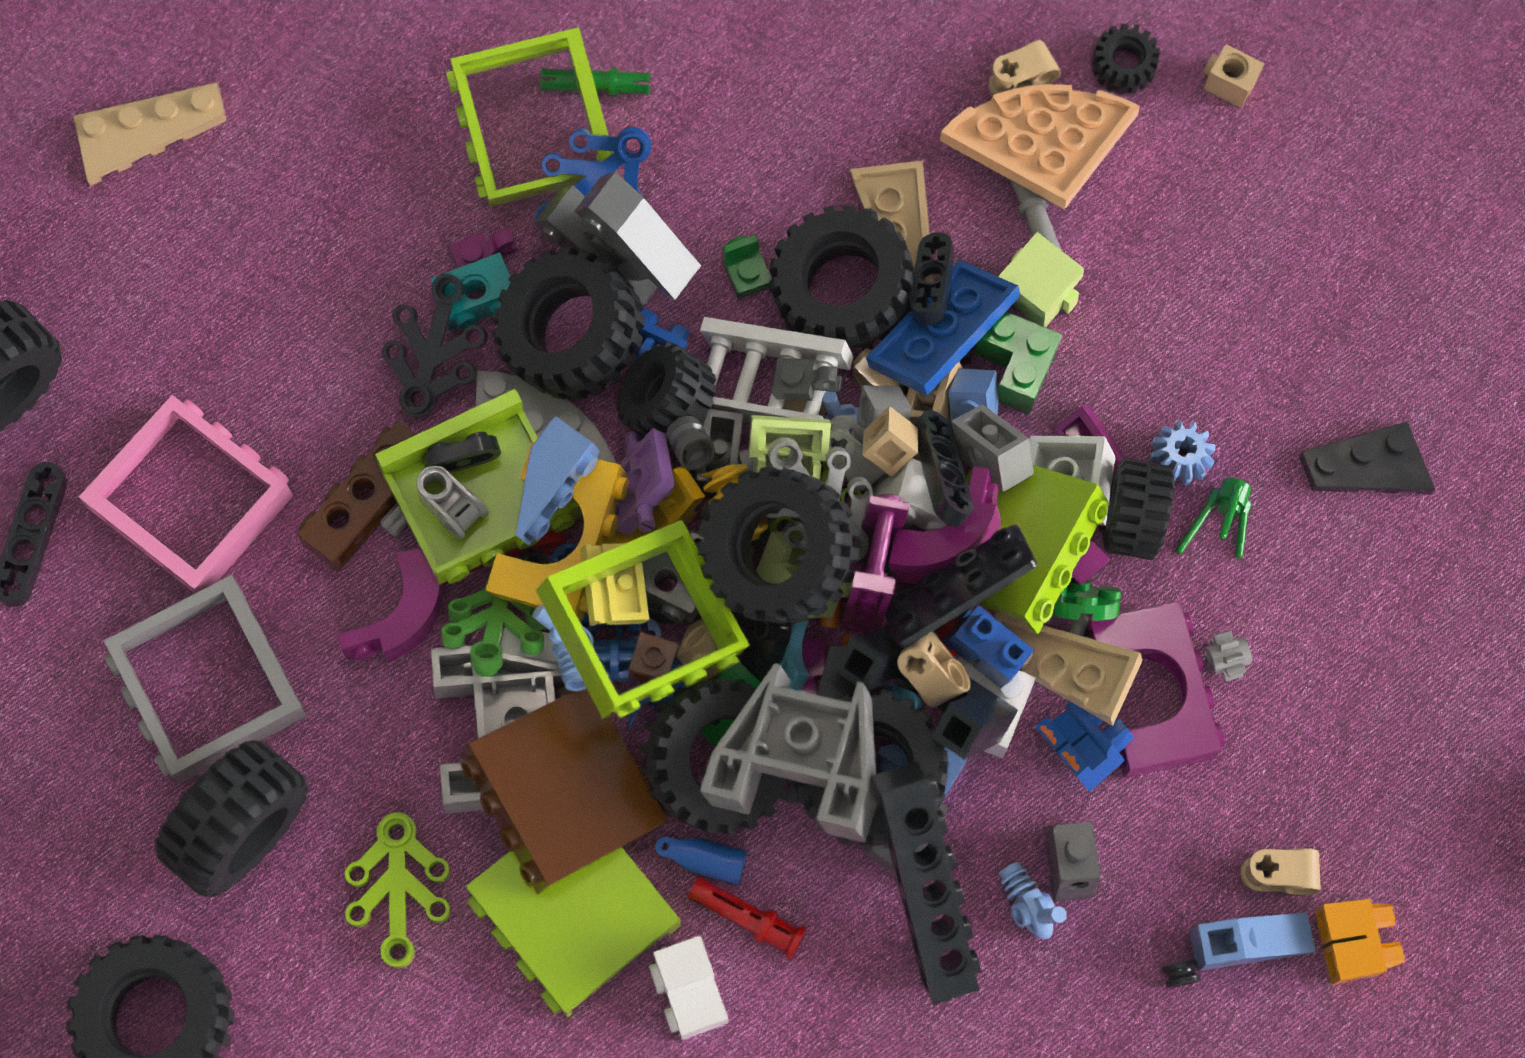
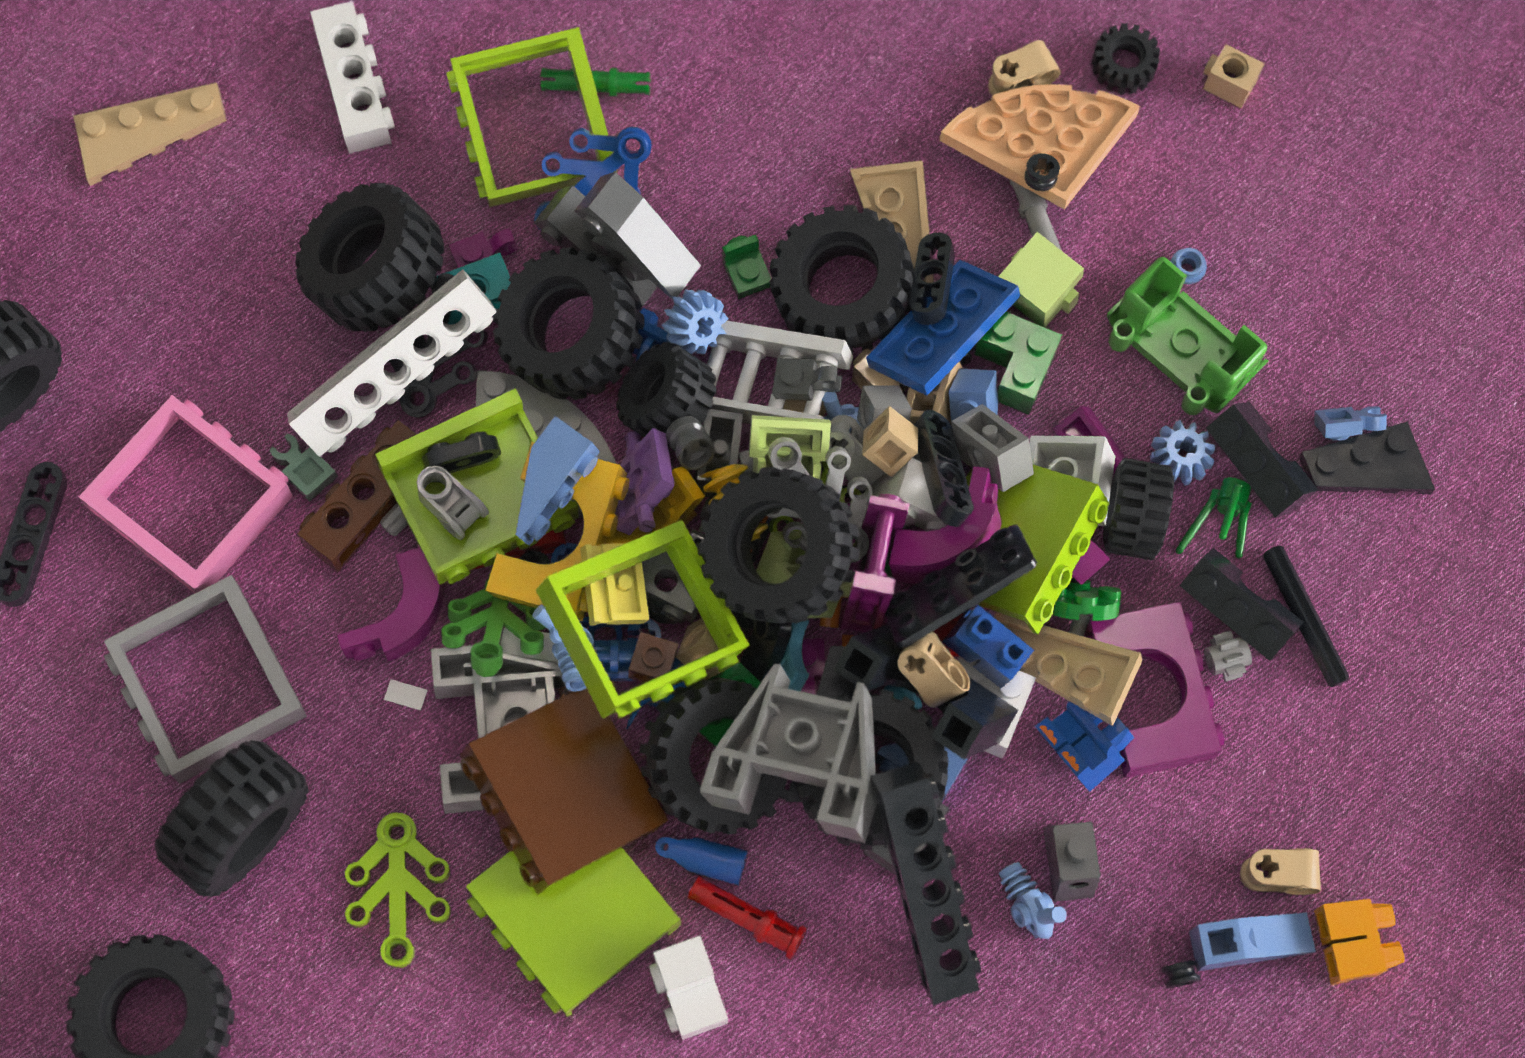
none -> sand green plate [269,434,338,502]
none -> white brick [287,269,496,457]
none -> black tyre [296,183,444,332]
none -> white brick [310,1,395,154]
none -> white sticker [384,679,428,710]
none -> light blue gear [662,289,729,354]
none -> black bush [1024,153,1060,191]
none -> bright green container [1107,257,1269,415]
none -> medium blue plate [1170,248,1207,284]
none -> black arch [1179,548,1304,661]
none -> black arch [1206,401,1319,518]
none -> black axle [1263,545,1349,687]
none -> medium blue plate [1314,406,1387,441]

